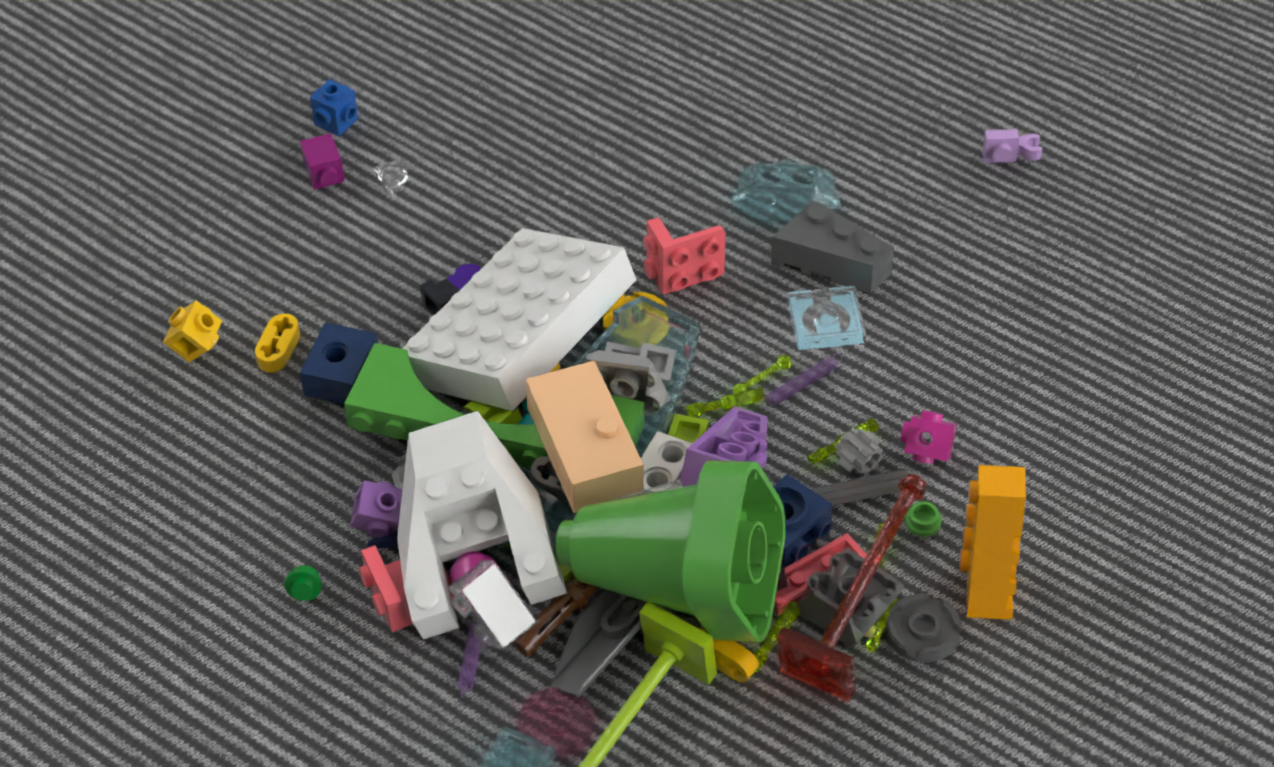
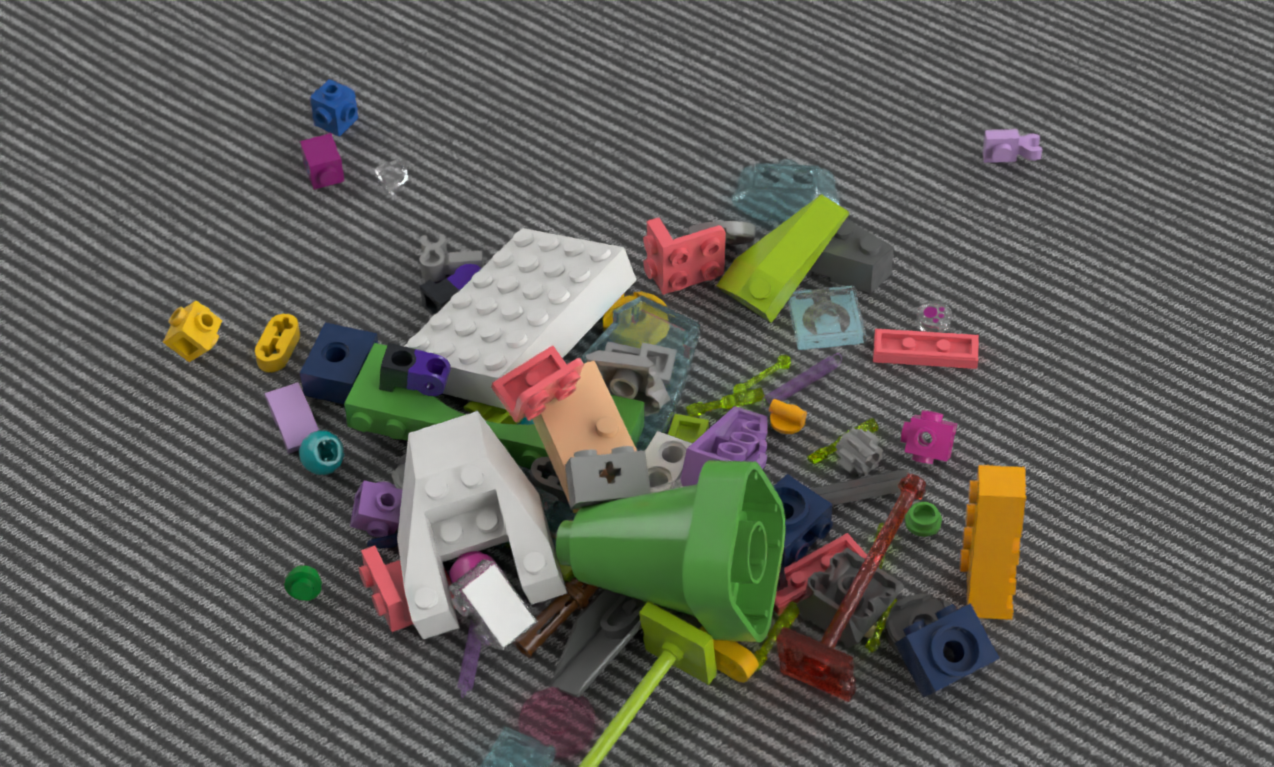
none -> lavender slope [265,383,319,454]
none -> teal piece [299,430,344,475]
none -> leg [379,343,451,397]
none -> light grey bar [419,234,484,282]
none -> coral bracket [491,345,584,422]
none -> light grey brick [565,446,651,509]
none -> light grey tile [689,221,756,246]
none -> lime wedge [716,194,850,323]
none -> light orange plate [769,399,807,434]
none -> coral tile [873,329,979,369]
none -> dark blue brick [895,603,1000,698]
none -> clear tile [917,301,952,333]

